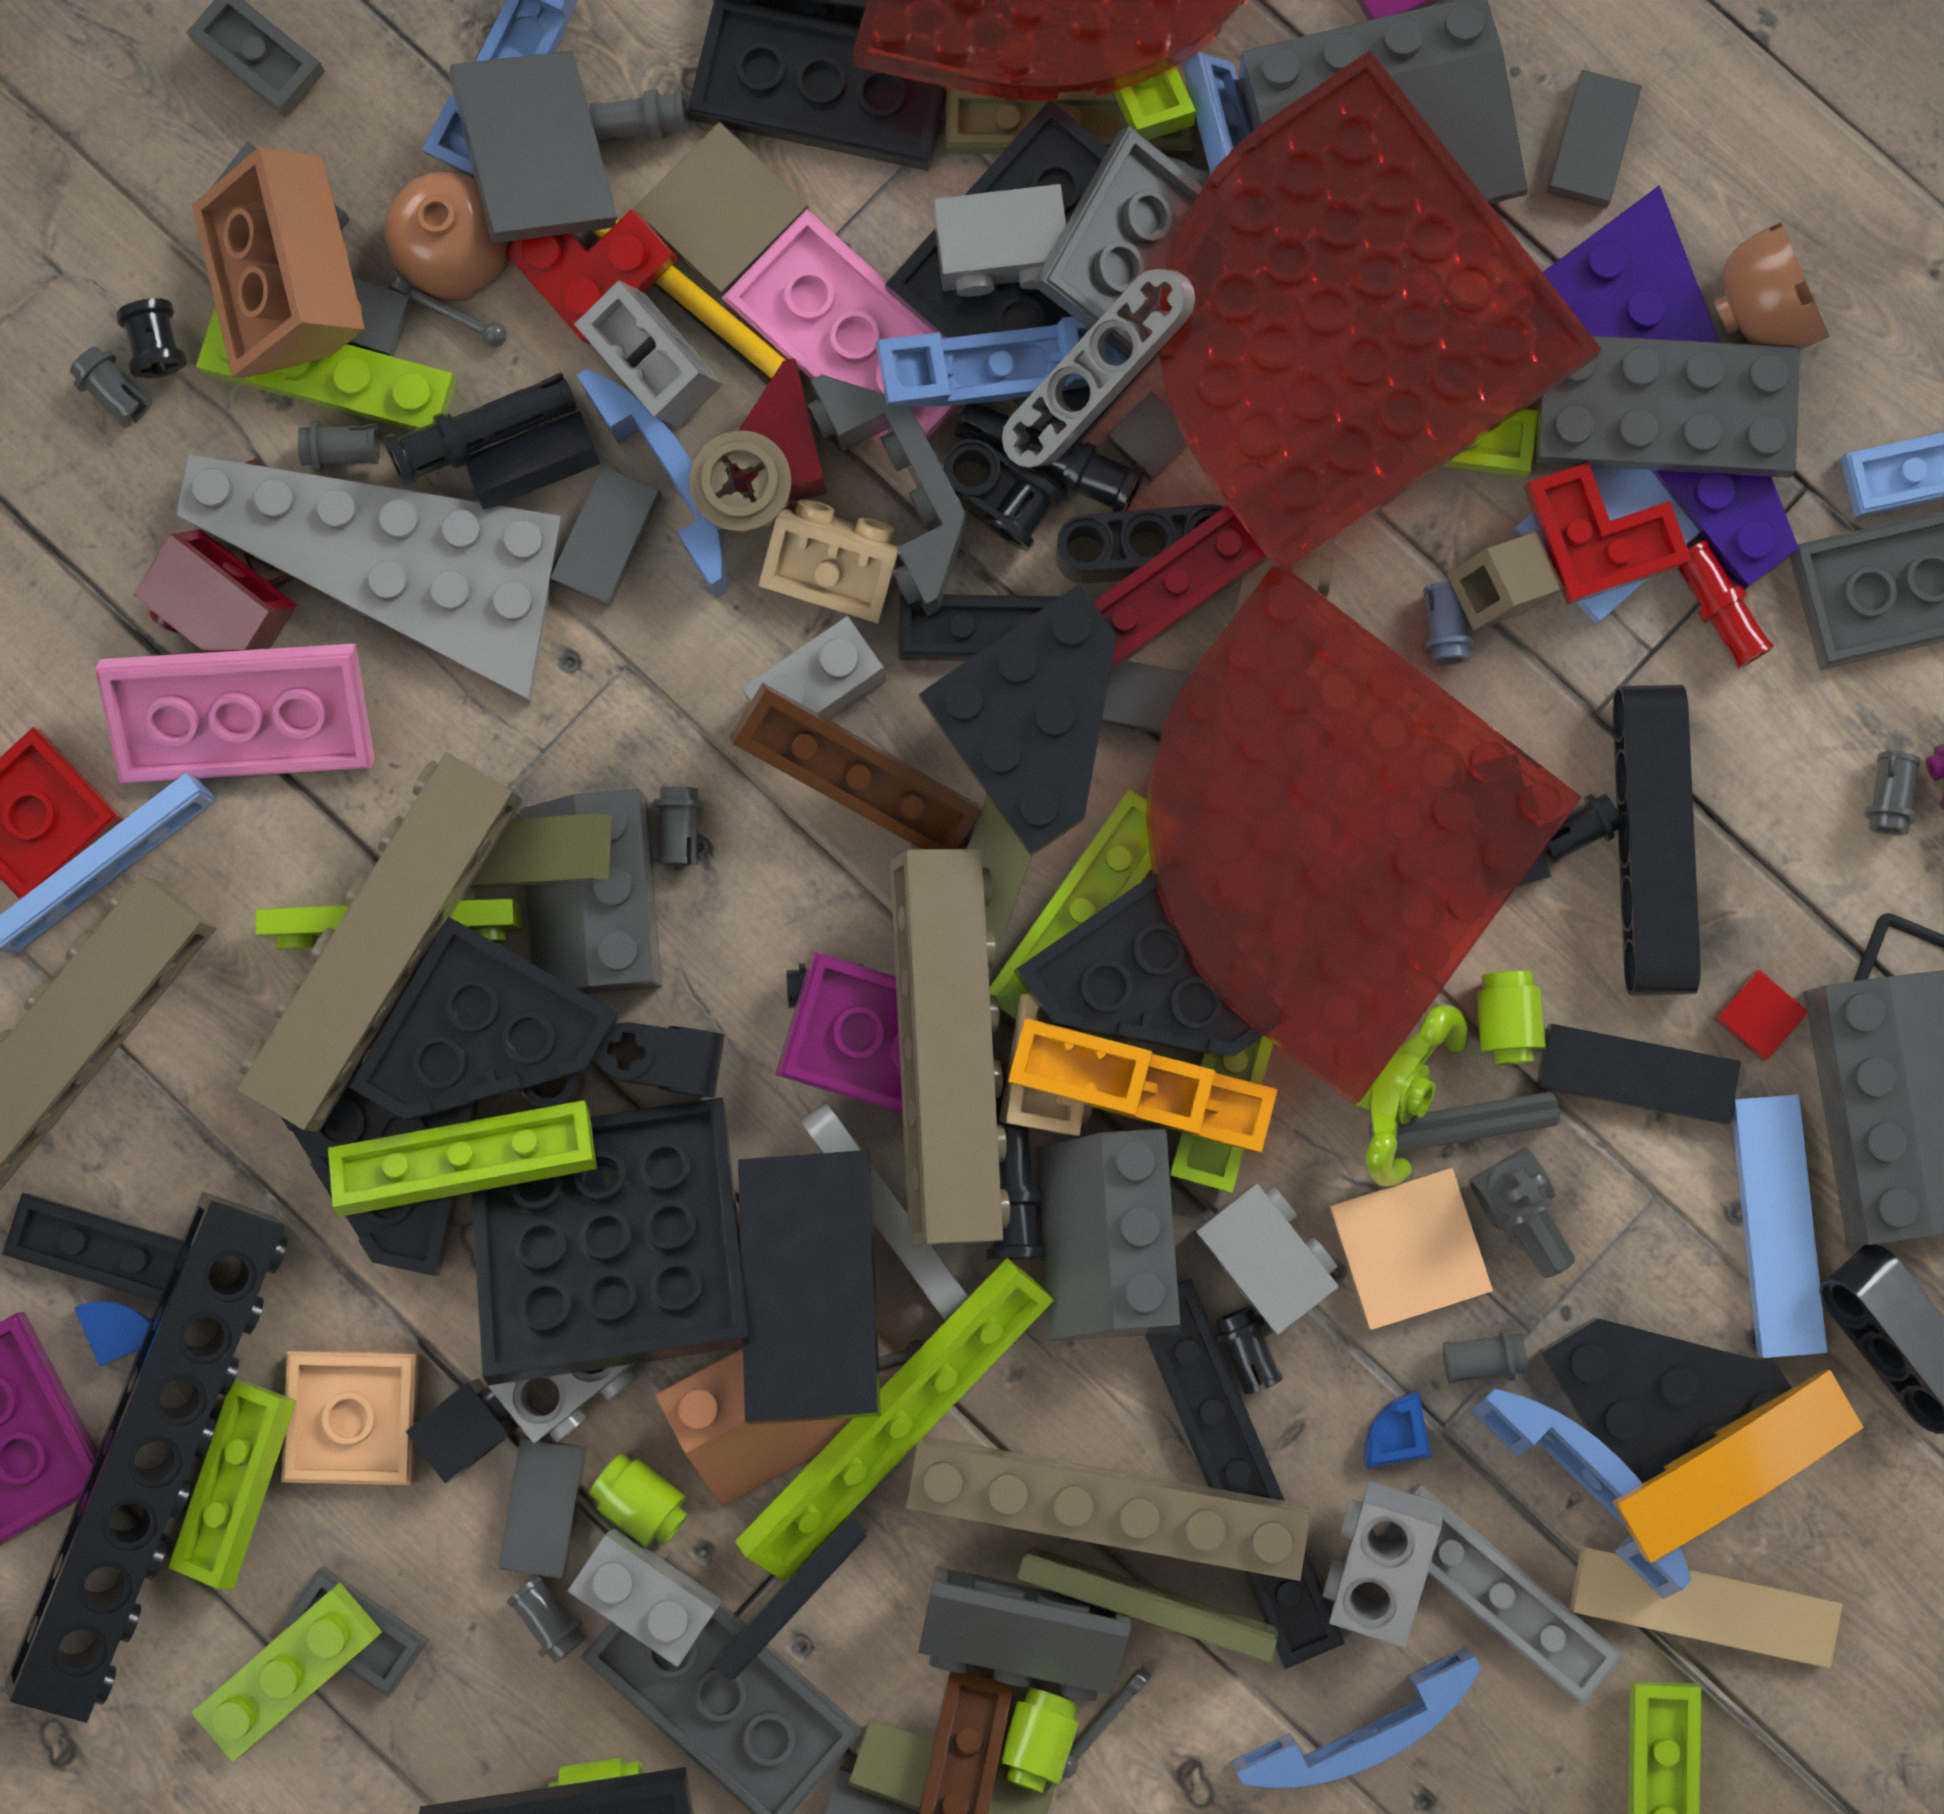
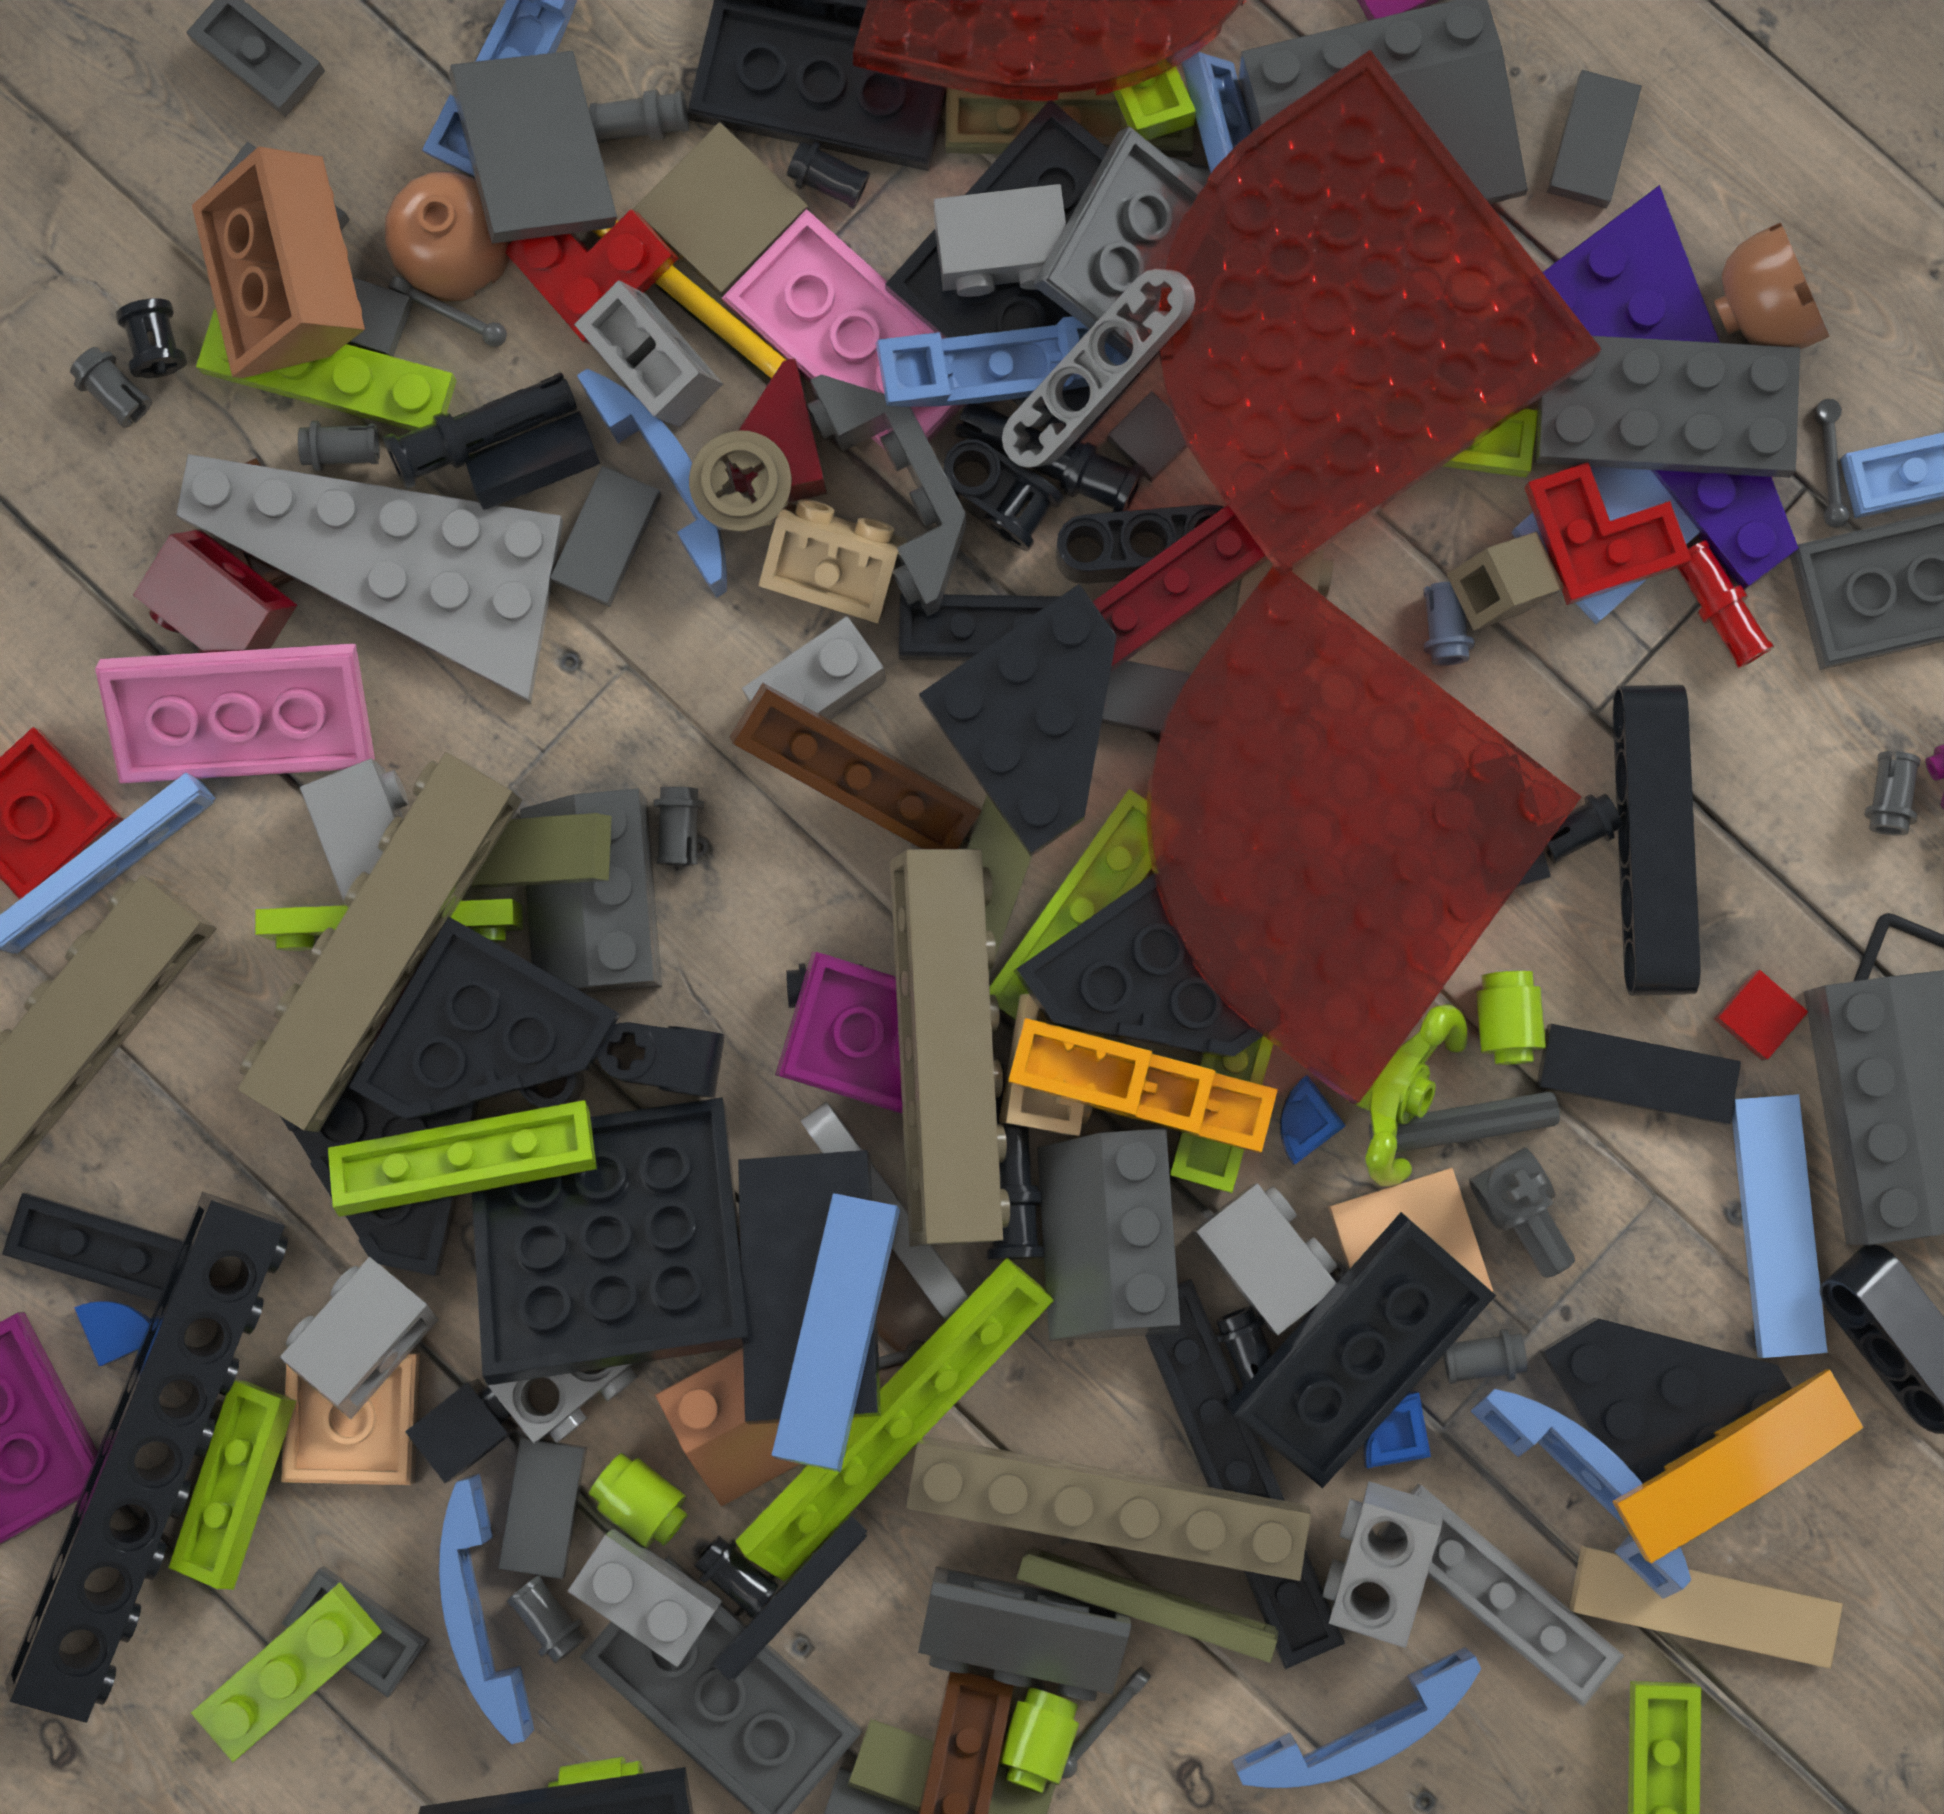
none -> light grey brick [280,1257,438,1419]
none -> light grey brick [300,758,409,901]
none -> medium blue slope [439,1474,534,1744]
none -> black pin [694,1535,779,1618]
none -> medium blue tile [772,1193,900,1472]
none -> black pin [787,141,870,209]
none -> black tile [1227,1212,1496,1488]
none -> blue tile [1280,1075,1346,1165]
none -> dark grey hinge [1814,398,1849,528]

